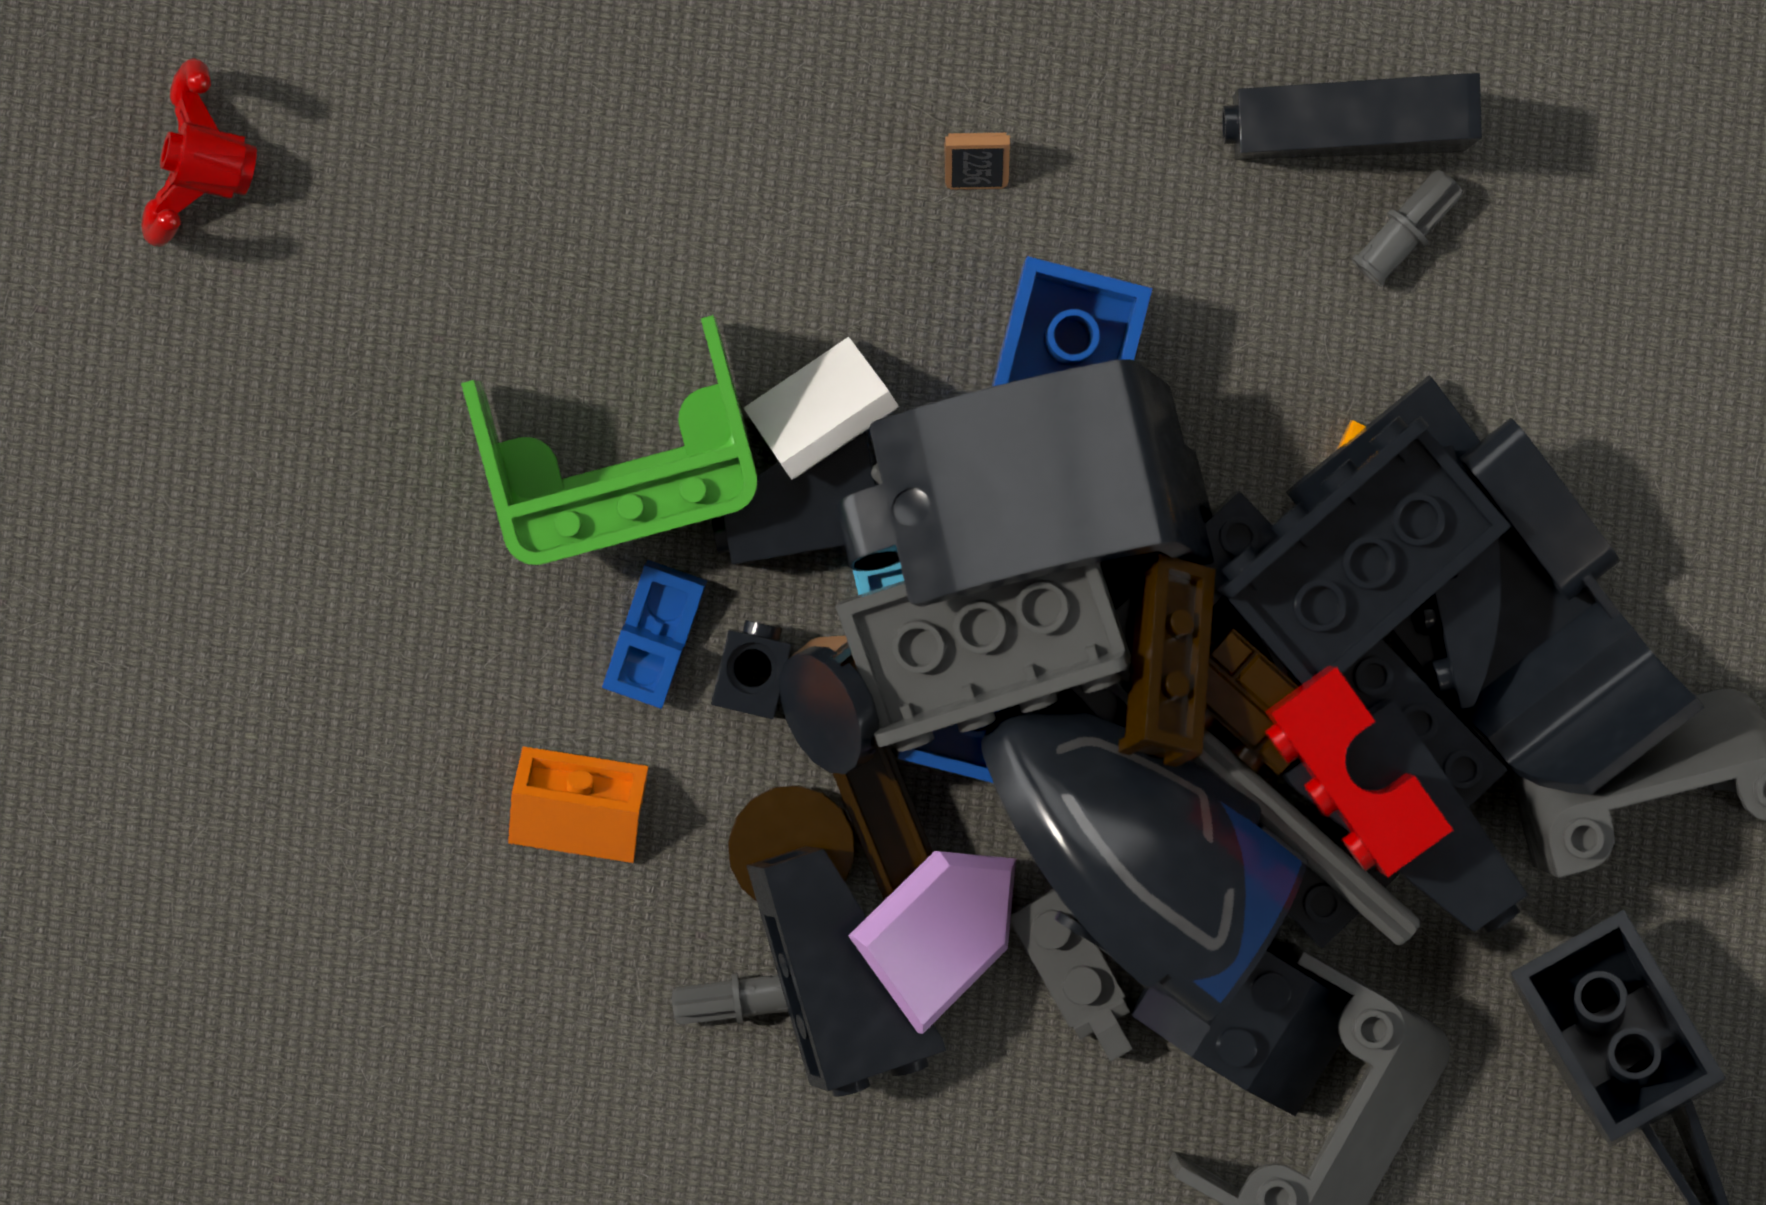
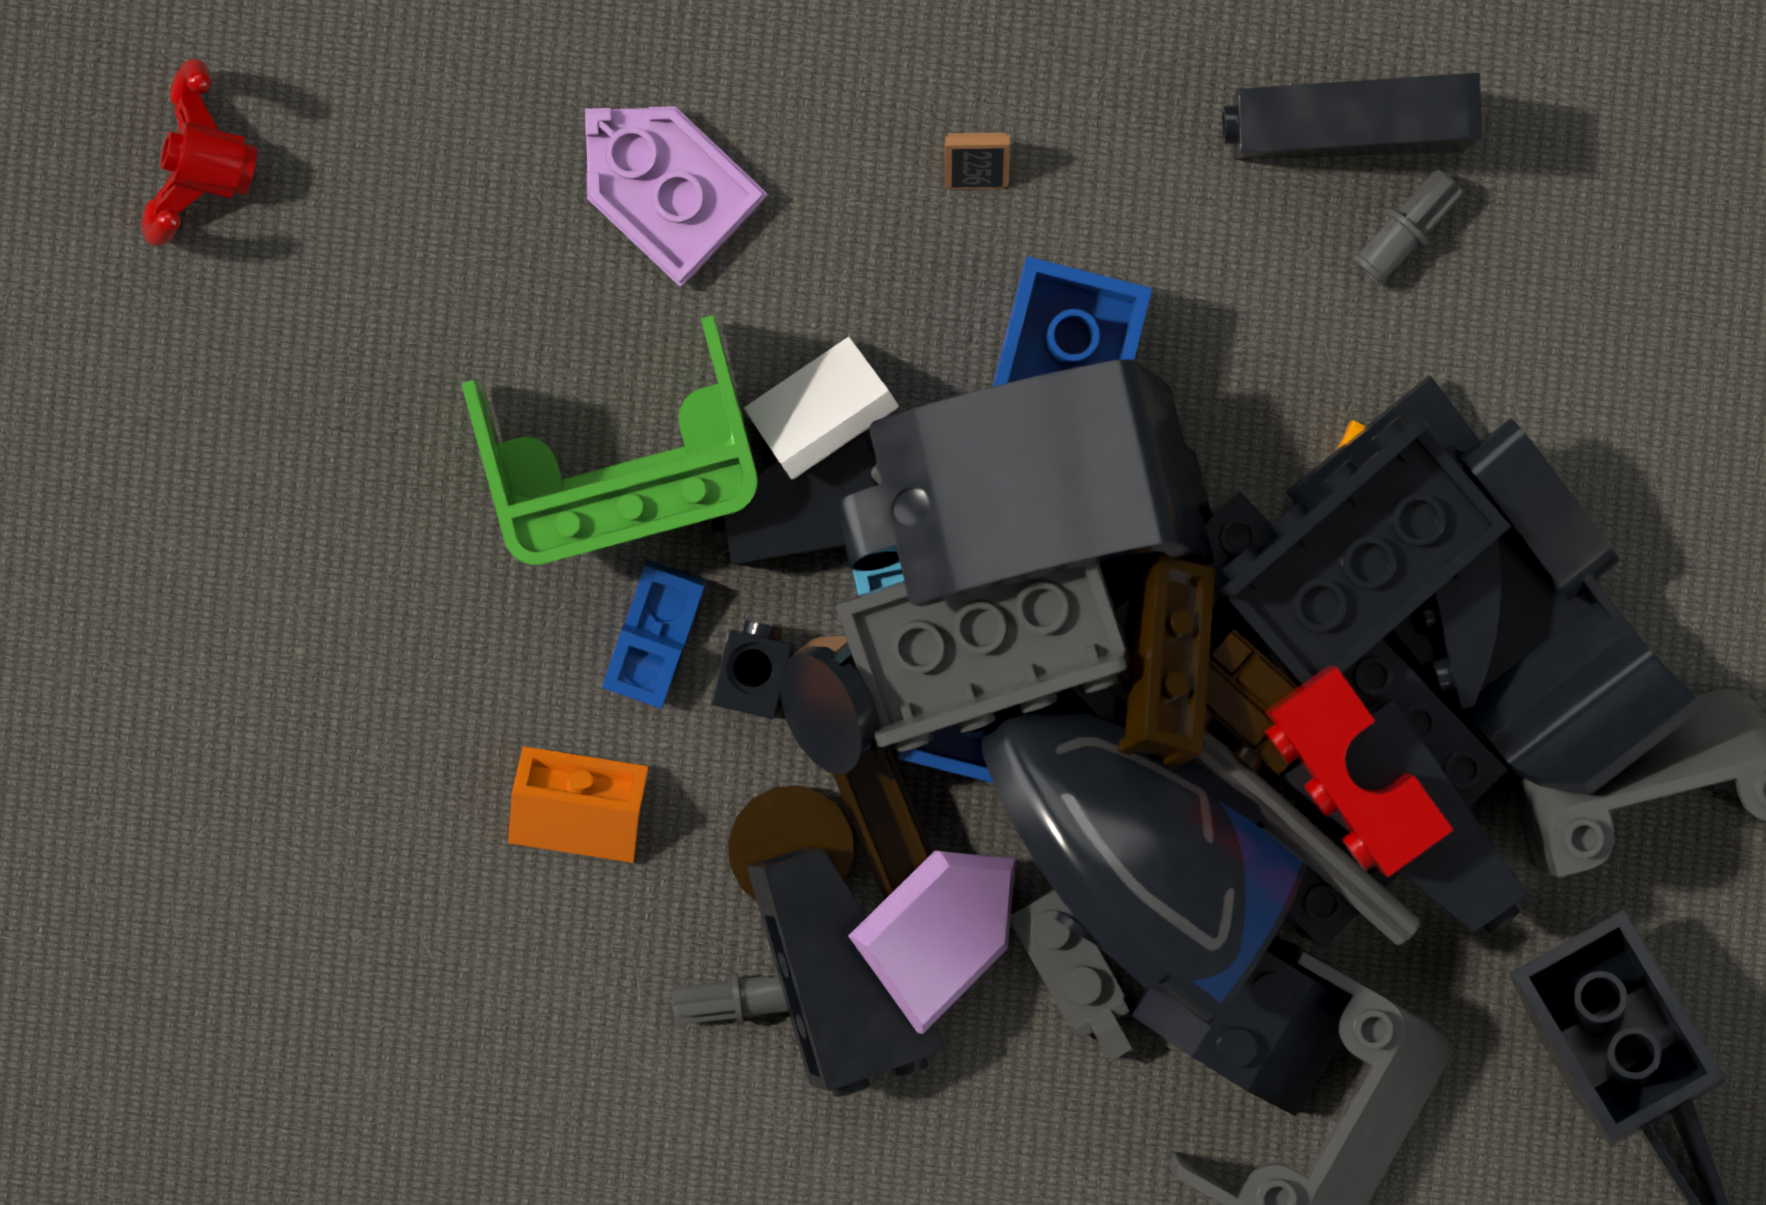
none -> lavender tile [585,106,768,287]

